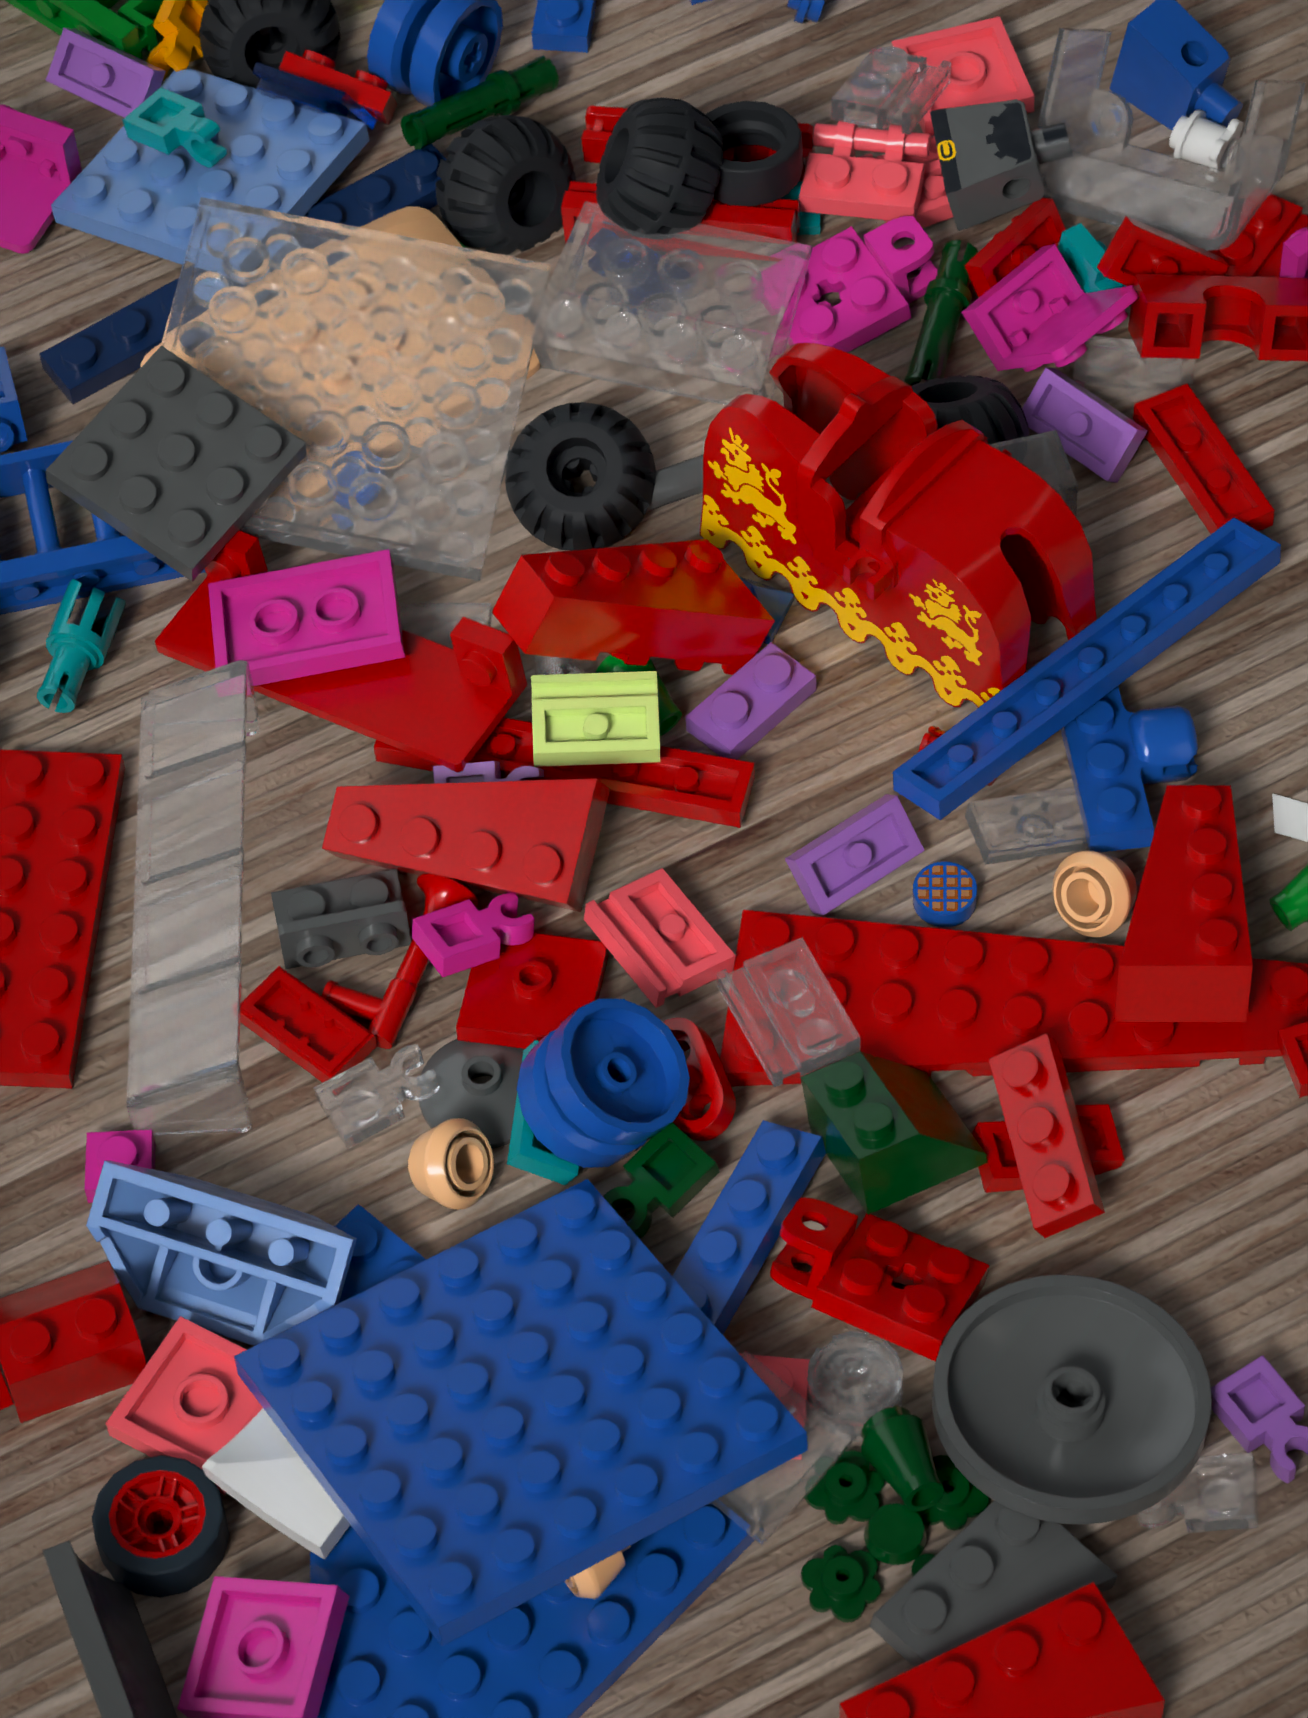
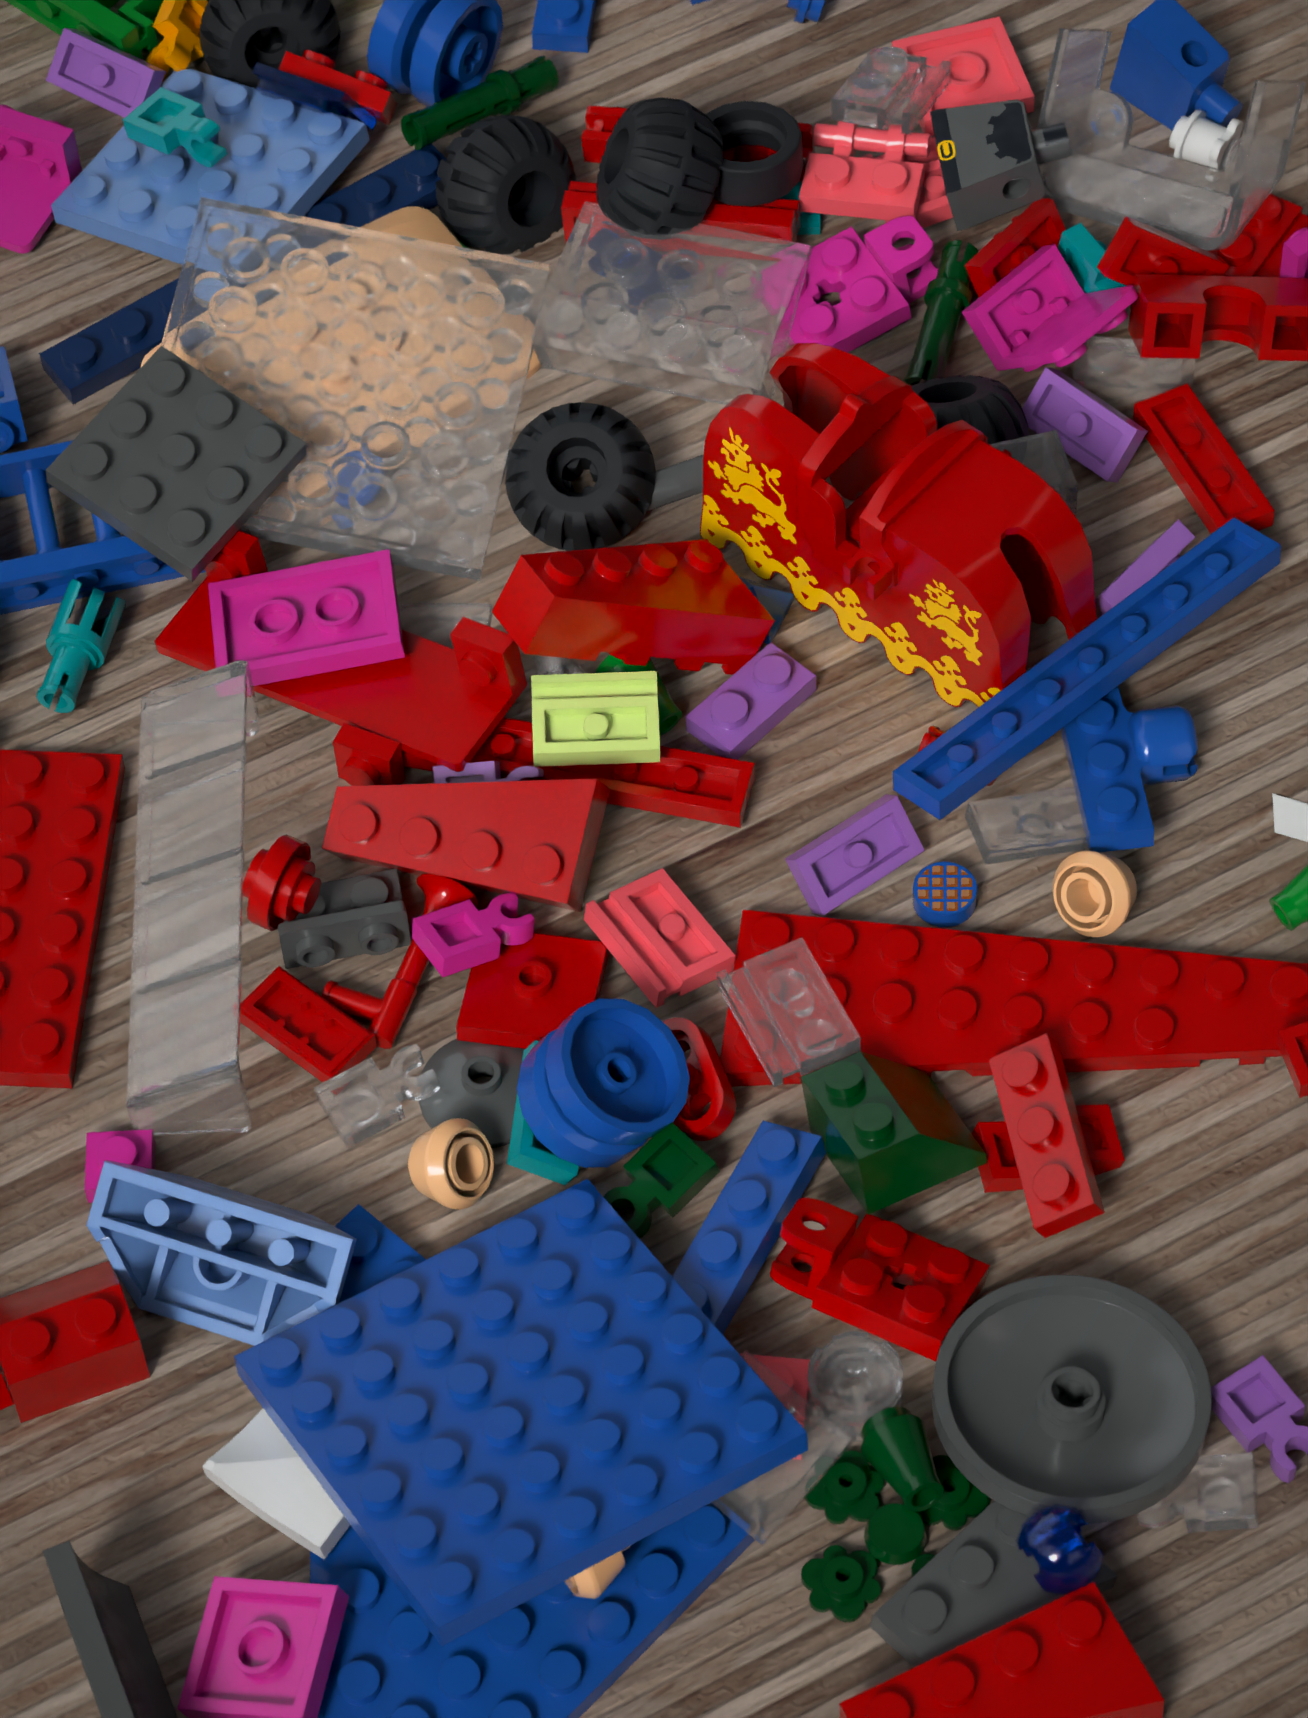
wheel [92,1456,229,1598] -> none
coral plate [106,1316,263,1495] -> none
red wedge [1114,784,1253,1022] -> none
none -> red plate [243,834,321,931]
none -> red plate [333,723,405,786]
none -> clear blue piece [1016,1504,1105,1595]
none -> medium lavender plate [1095,519,1195,619]

